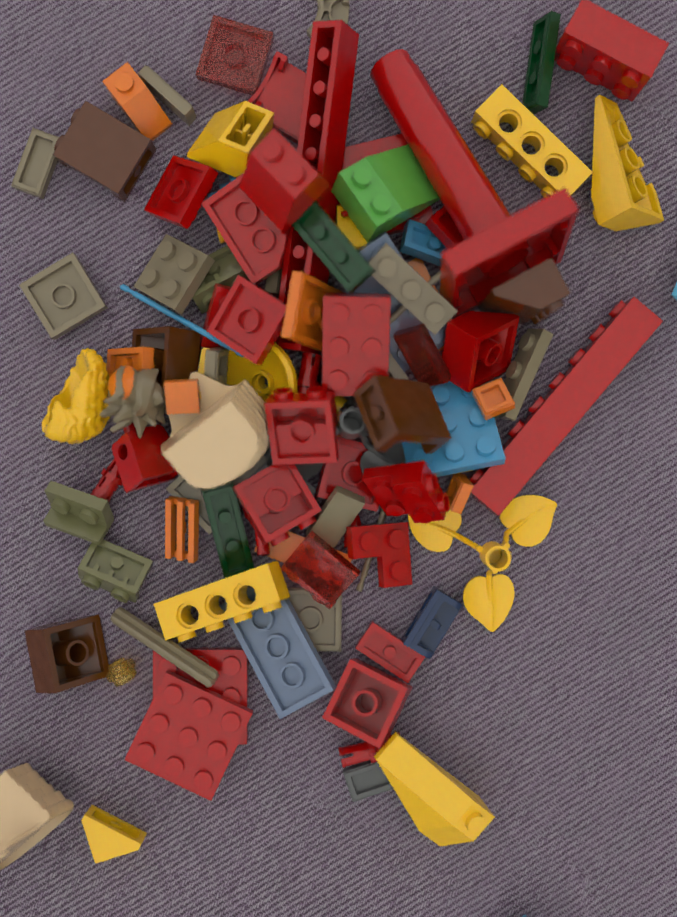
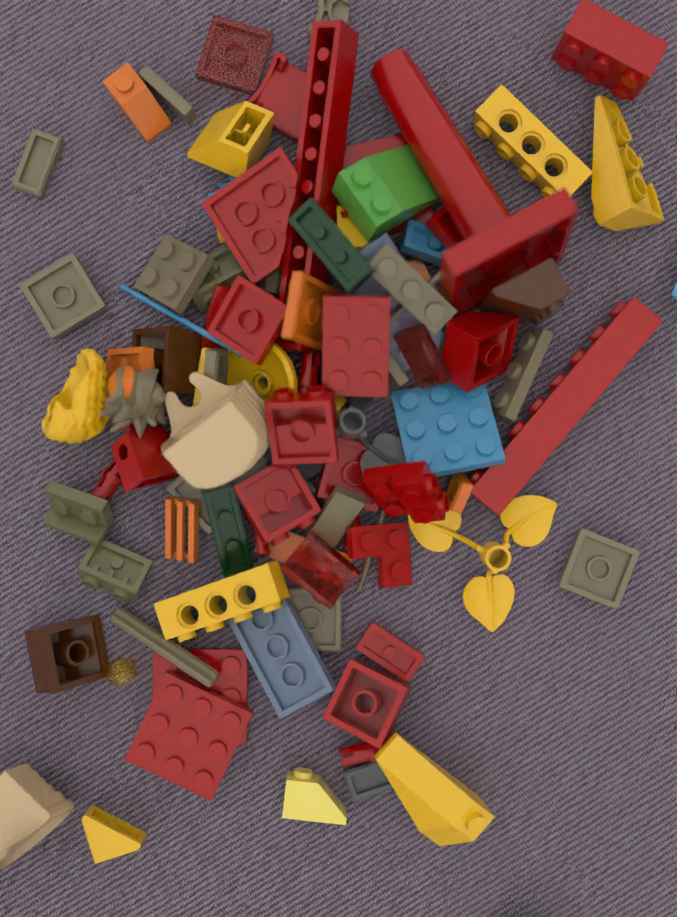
reddish brown panel [53,100,157,202] -> none
red plate [144,155,218,229] -> none
orange tile [164,379,201,414] -> none
red slope [239,128,330,234] -> none
reddish brown panel [353,375,452,454] -> none
dark blue hinge [402,586,464,659] -> none
orange tile [472,378,515,421] -> none
dark green tile [522,11,561,115] -> none
none -> light yellow slope [282,767,347,825]
none -> dark tan plate [556,527,641,610]

